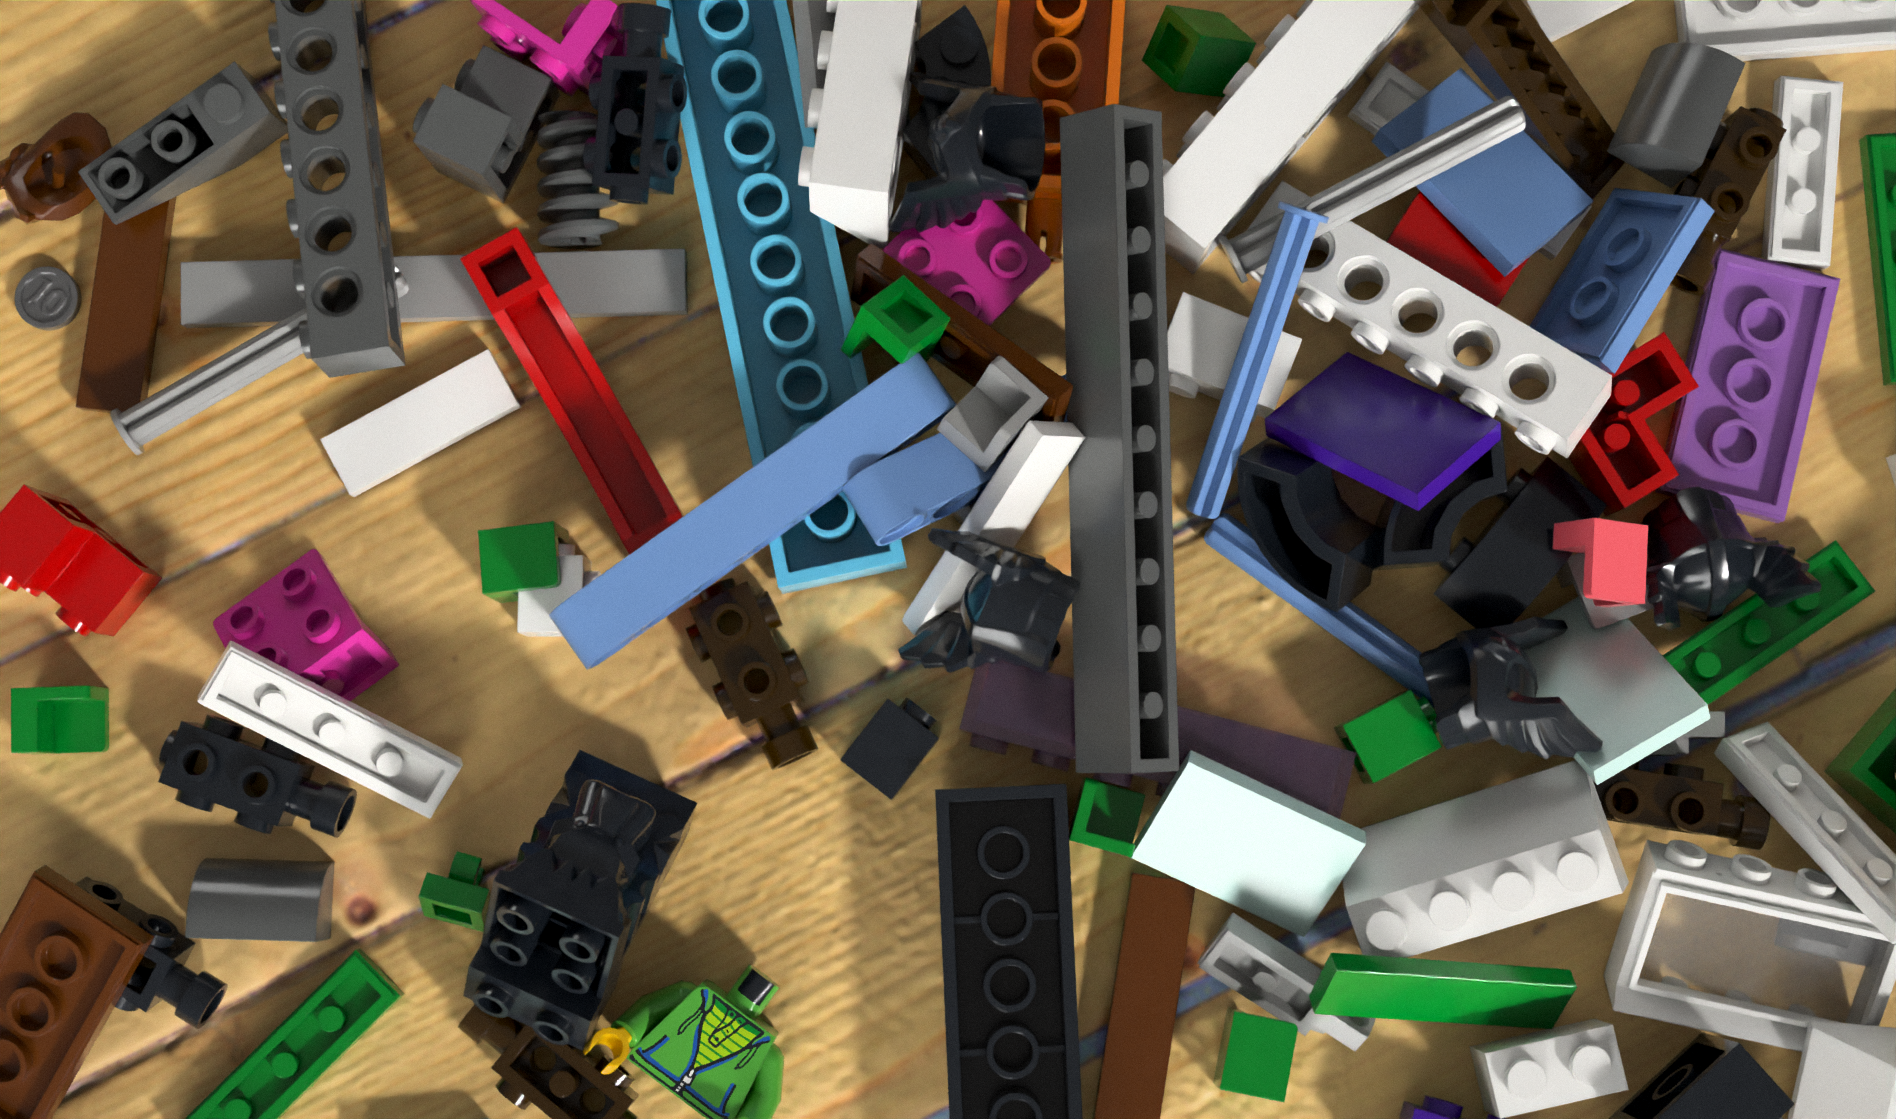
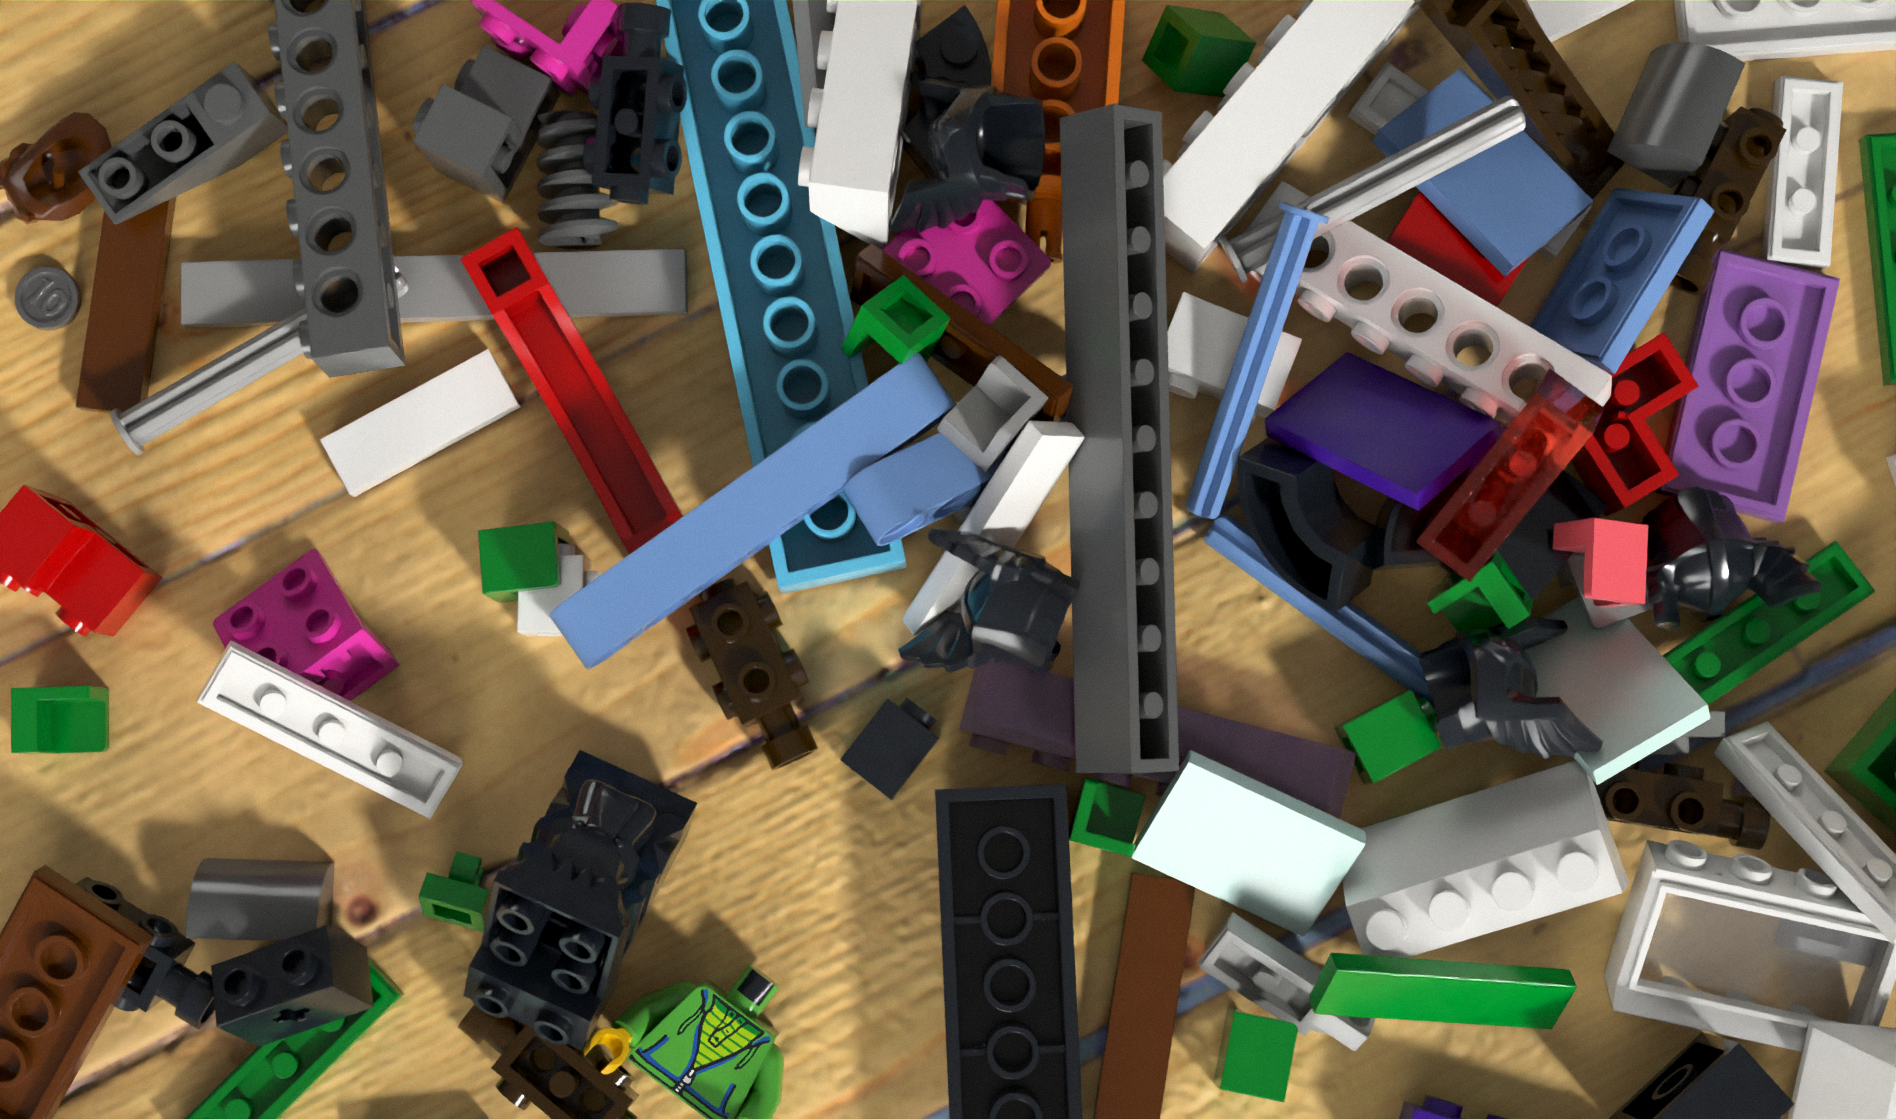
black brick [158,714,357,838] -> none
white brick [1470,1019,1629,1119] -> none
none -> black brick [211,925,374,1047]
none -> clear red brick [1416,368,1605,582]
none -> green panel [1426,548,1533,632]

